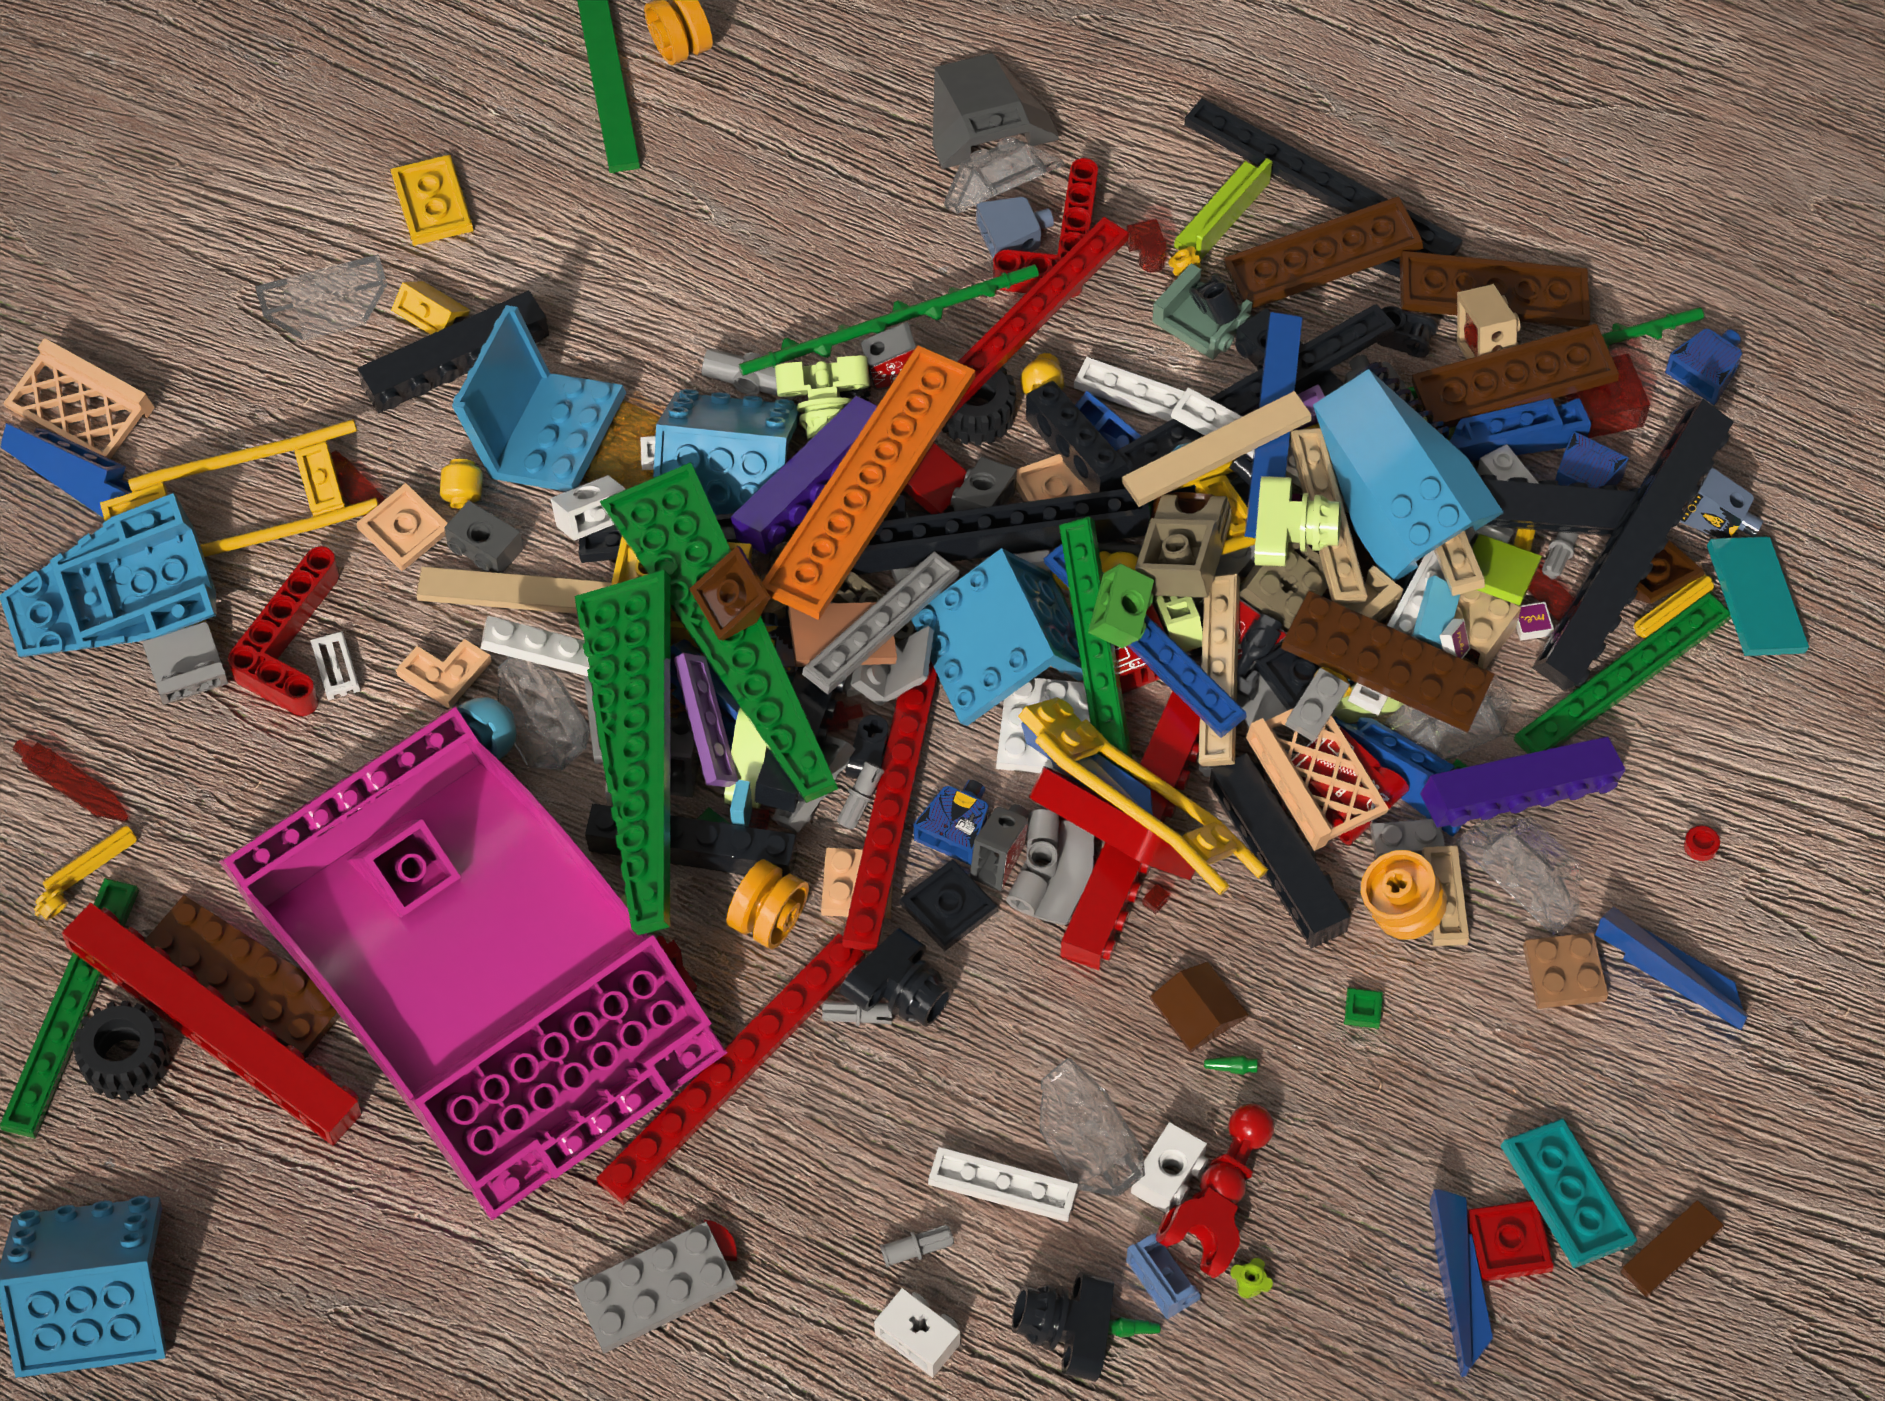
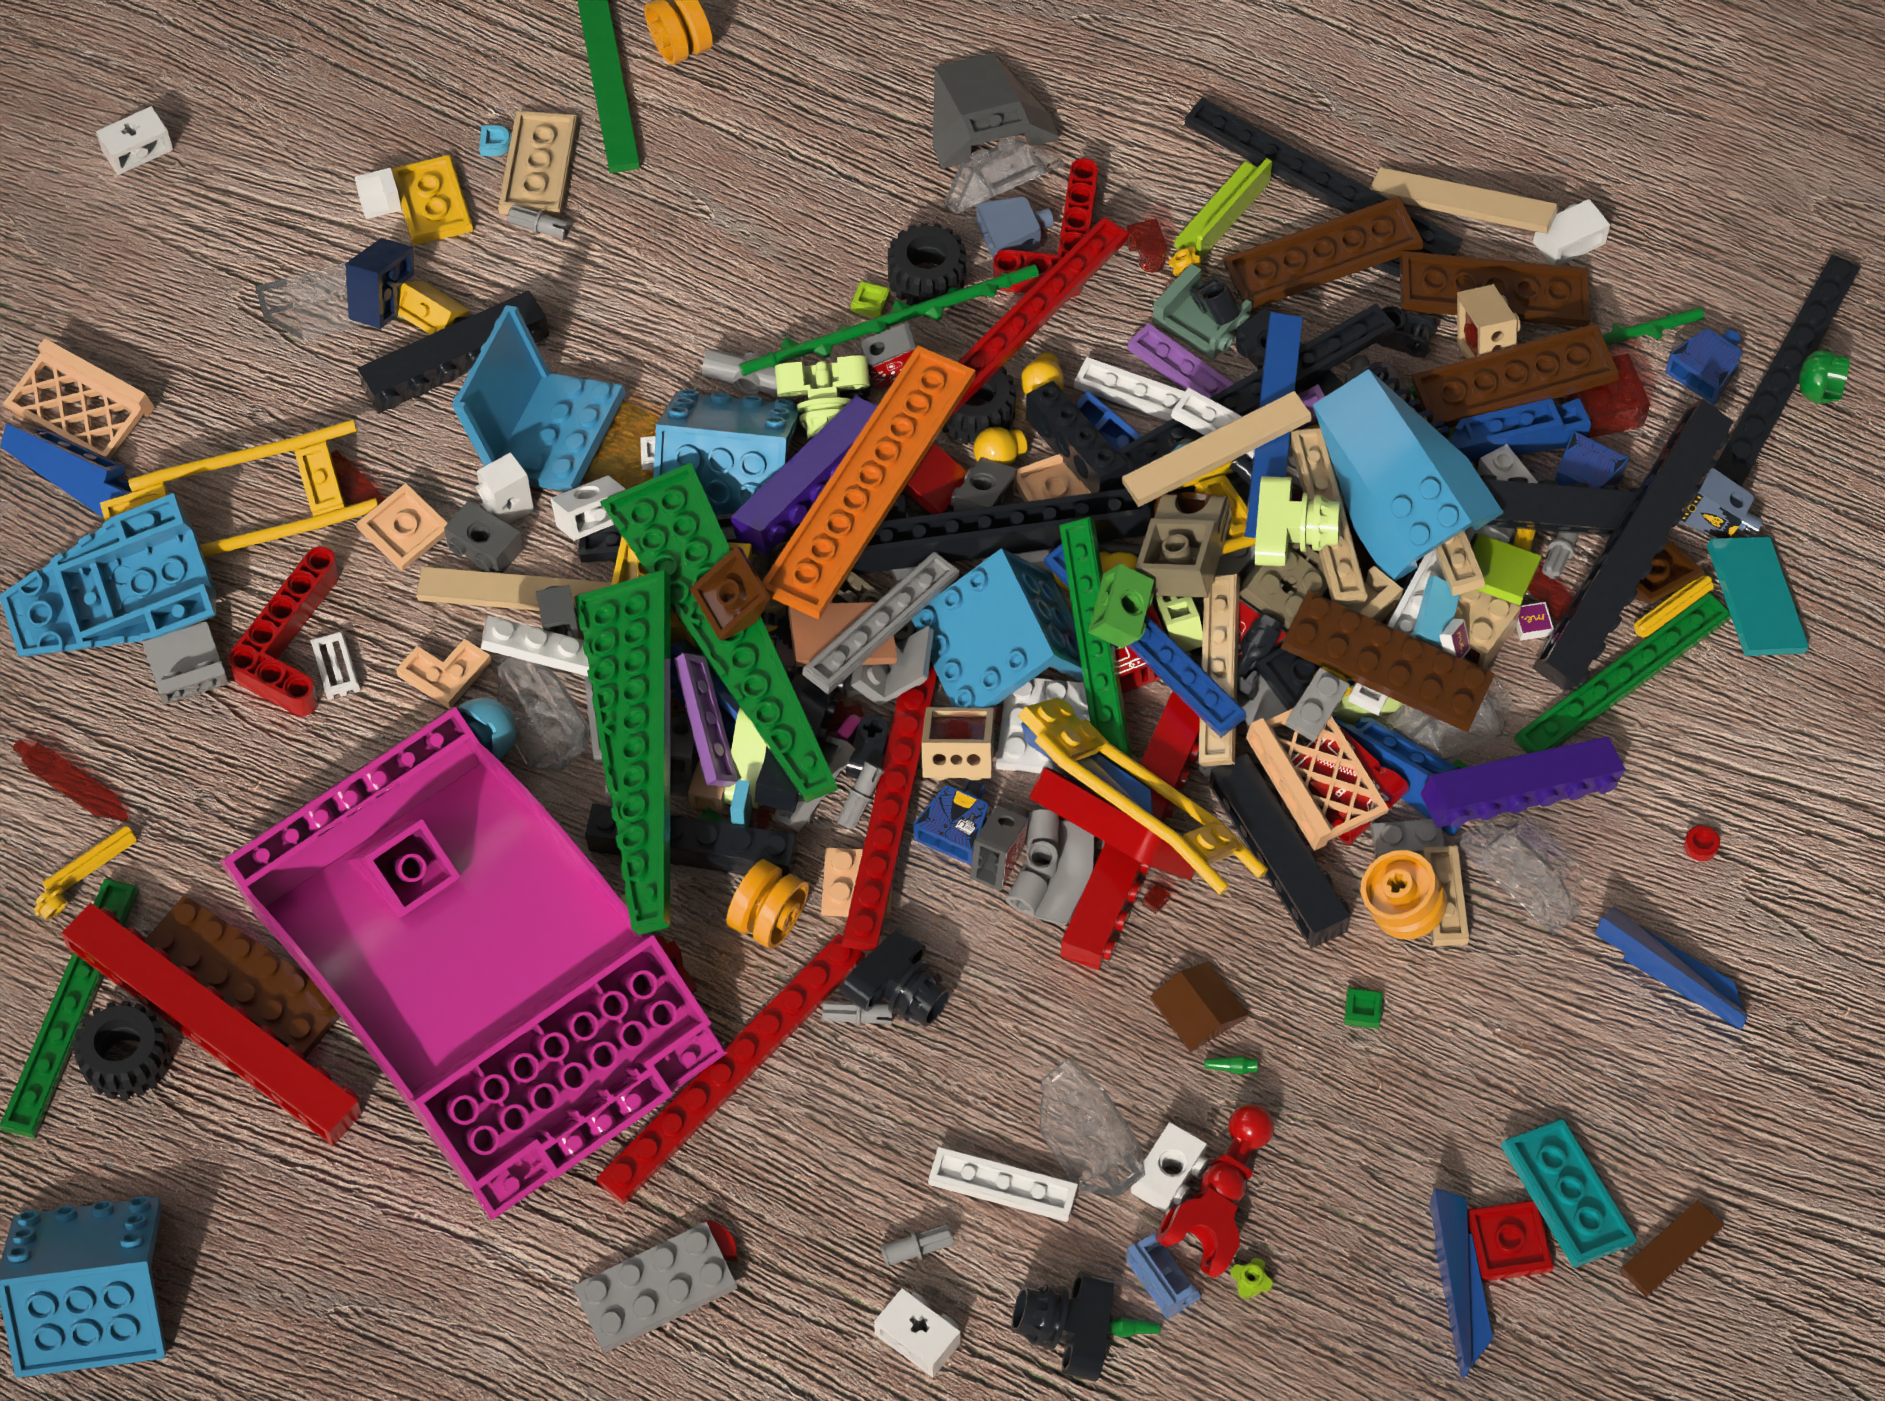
yellow head [440,459,483,509] -> none
black tile [900,859,998,952] -> none
medium nougat plate [1523,933,1608,1009] -> none
none -> white brick [96,106,173,175]
none -> dark blue panel [345,238,414,329]
none -> white panel [355,168,402,219]
none -> white brick [476,452,534,525]
none -> medium azure tile [479,125,511,156]
none -> tan tile [498,111,577,218]
none -> light grey axle [507,205,570,240]
none -> dark grey brick [536,585,579,639]
none -> light nougat leg [688,760,726,814]
none -> dark pink tile [837,714,862,746]
none -> lime tile [851,281,890,318]
none -> black tyre [888,223,966,306]
none -> tan piece [922,707,994,780]
none -> yellow piece [973,427,1027,466]
none -> medium lavender plate [1127,323,1234,398]
none -> tan tile [1370,167,1558,234]
none -> white piece [1533,199,1610,266]
none -> black plate [1714,255,1861,487]
none -> green hair [1799,349,1850,404]

